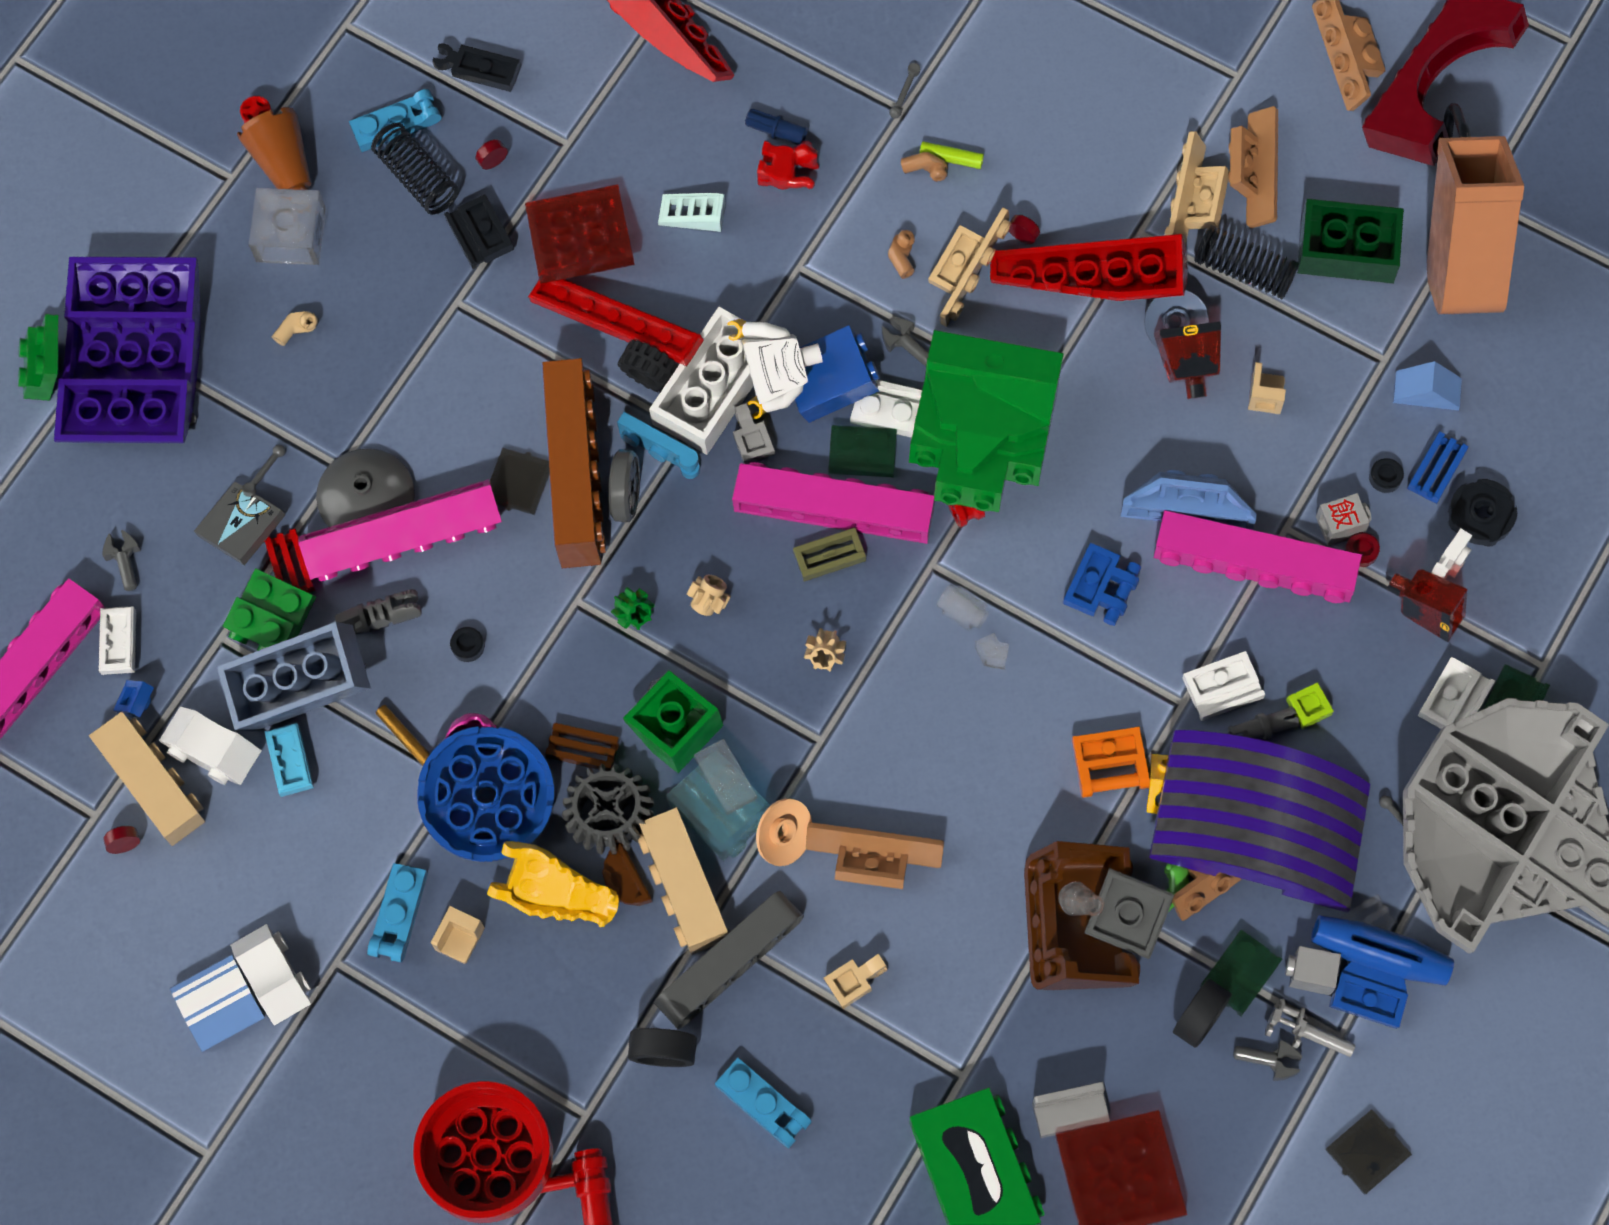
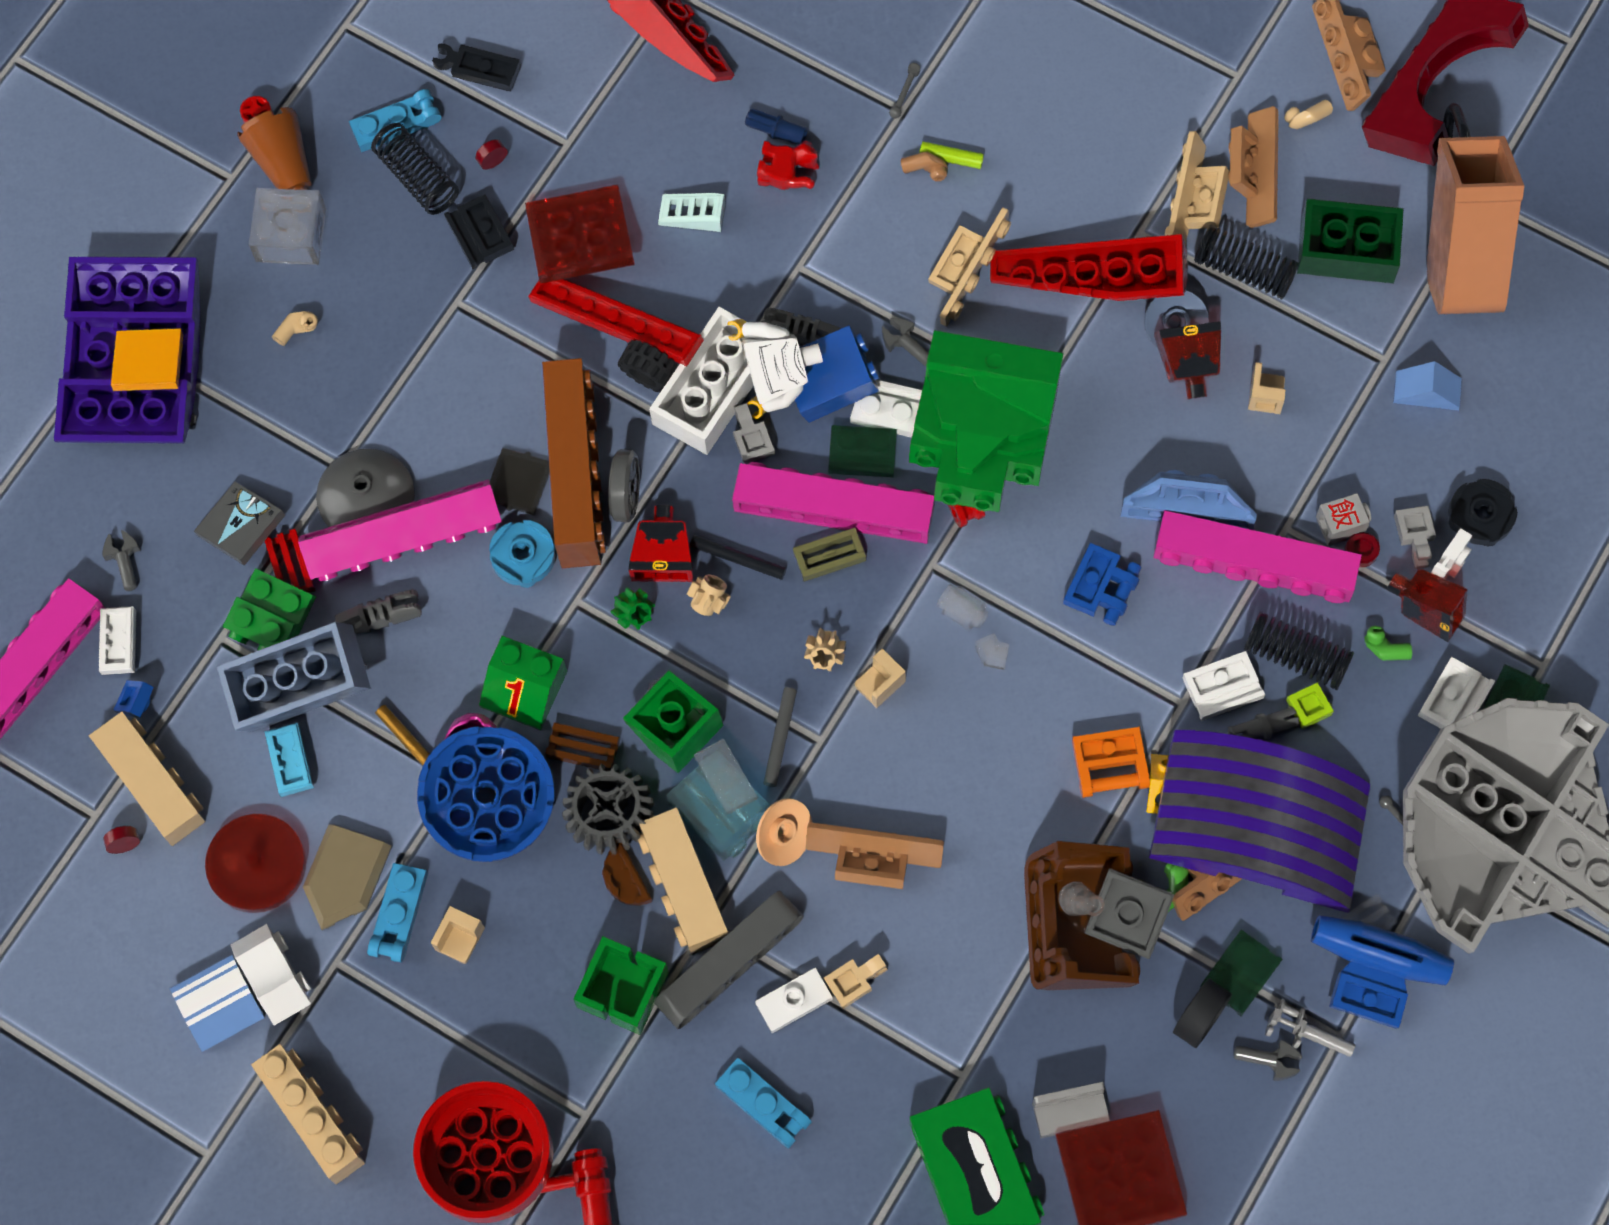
green plate [18,314,58,401] -> none
white brick [159,707,262,785] -> none
dark grey hinge [242,445,285,497] -> none
black tile [450,627,485,662] -> none
yellow animal [487,841,619,927] -> none
dark azure plate [617,412,700,479] -> none
black tyre [628,1028,697,1067] -> none
medium nougat arm [888,230,915,279] -> none
dark red tile [1009,215,1040,244] -> none
light grey brick [1285,946,1341,996] -> none
clear smoke piece [1325,1109,1412,1195] -> none
black tile [1369,458,1404,493] -> none
blue tile [1407,431,1469,504] -> none
none -> light orange tile [111,329,183,391]
none -> clear red piece [205,814,306,913]
none -> tan brick [251,1044,365,1185]
none -> dark tan tile [303,824,392,931]
none -> green slope [479,636,568,731]
none -> dark azure plate [489,520,556,588]
none -> green piece [573,936,669,1035]
none -> red torso [628,504,694,582]
none -> black bar [690,534,786,580]
none -> white plate [755,968,833,1034]
none -> dark grey hinge [761,307,841,345]
none -> dark grey bar [763,687,797,787]
none -> tan panel [855,649,906,708]
none -> black piece [1244,612,1354,690]
none -> tan arm [1284,100,1333,130]
none -> bright green arm [1364,626,1412,661]
none -> light grey plate [1394,506,1436,569]

